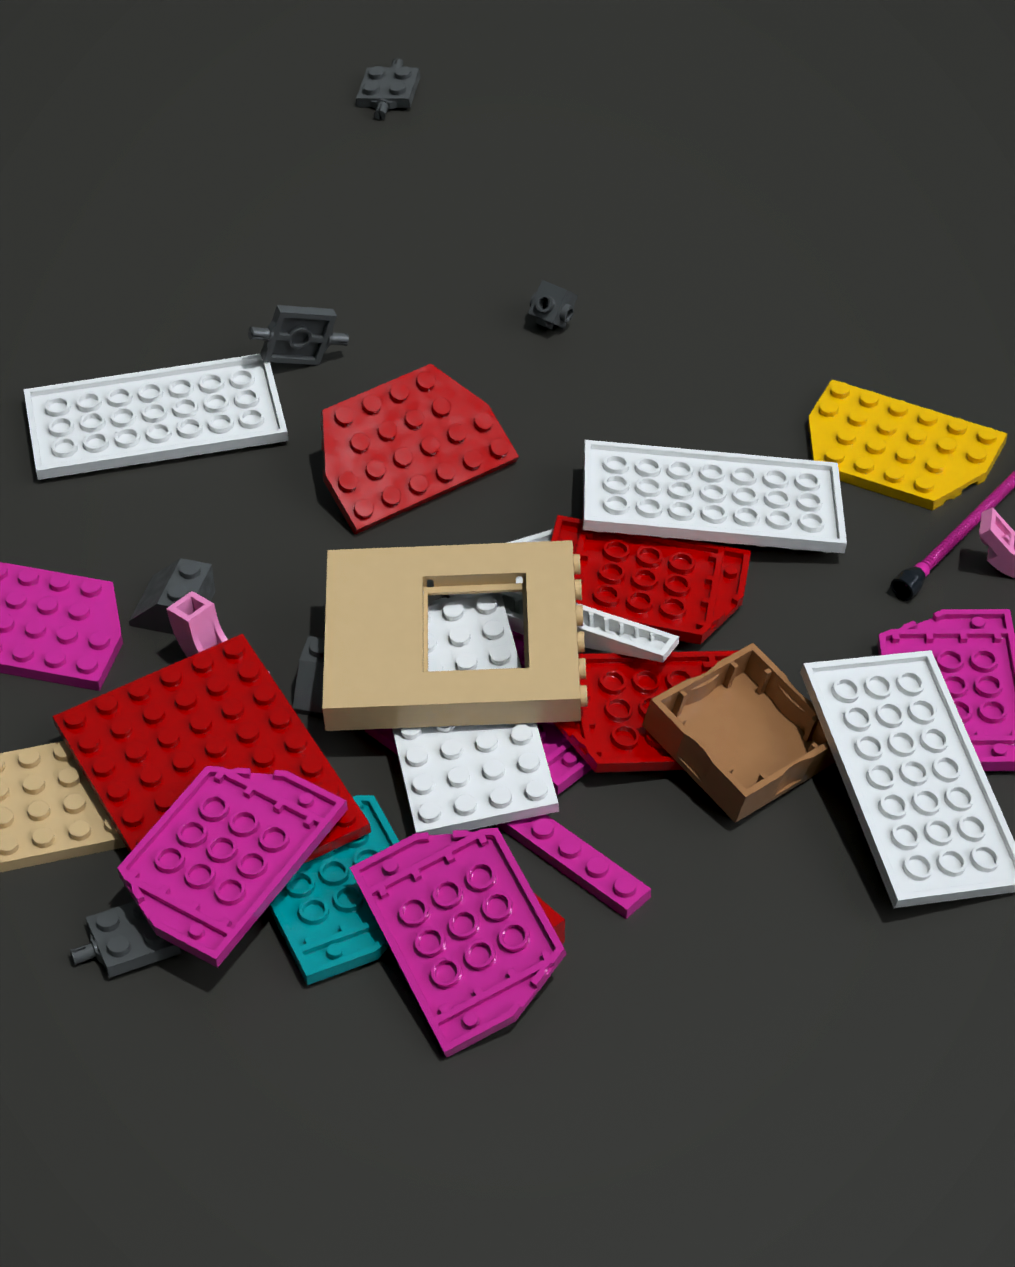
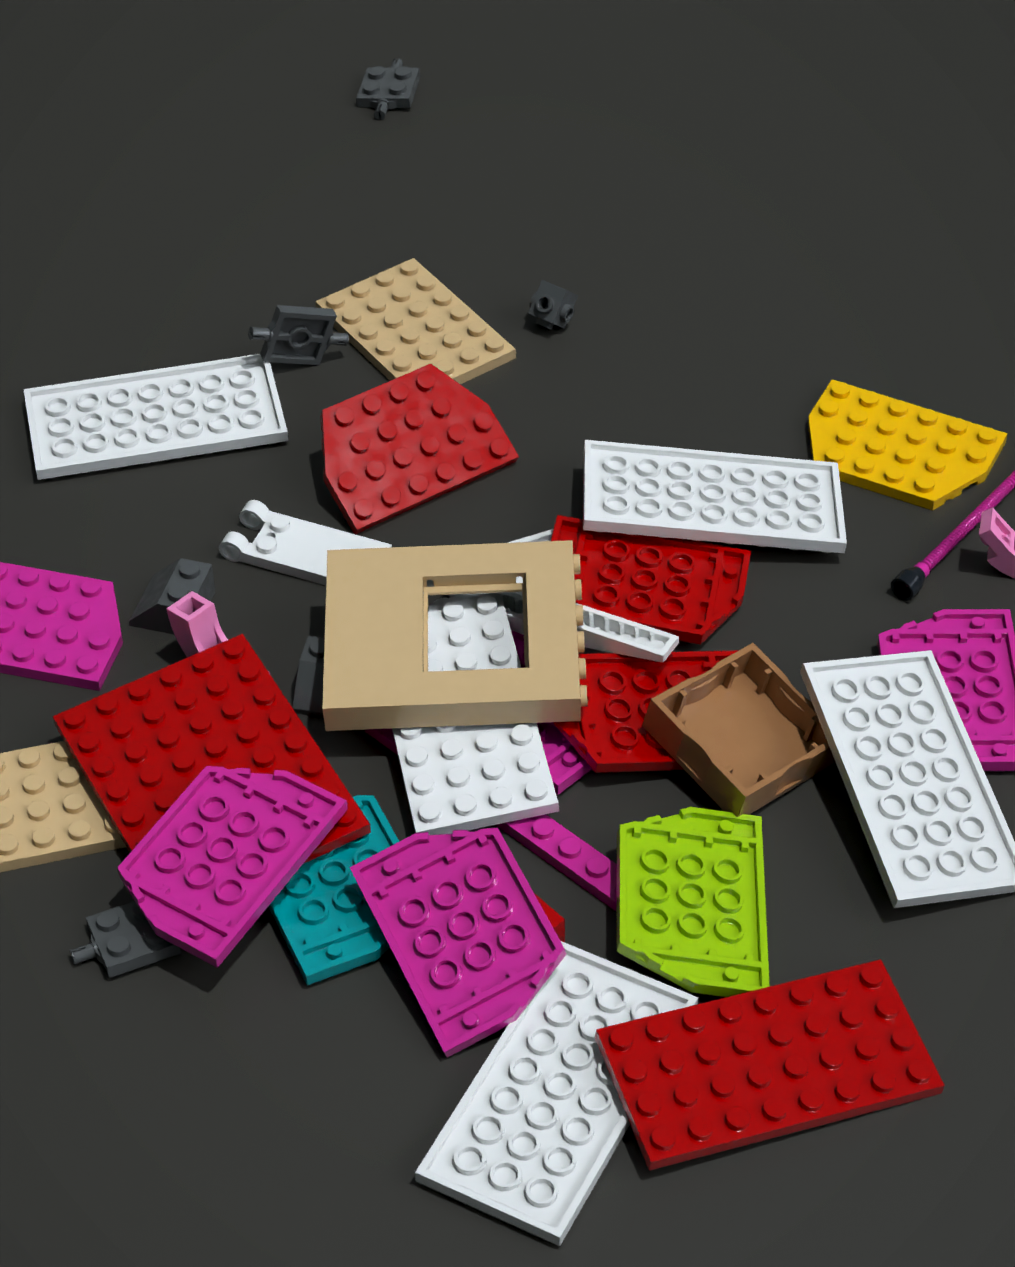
none -> white hinge [219,500,392,586]
none -> tan plate [315,258,516,384]
none -> white plate [415,941,698,1246]
none -> red plate [595,959,945,1171]
none -> lime plate [617,807,770,997]

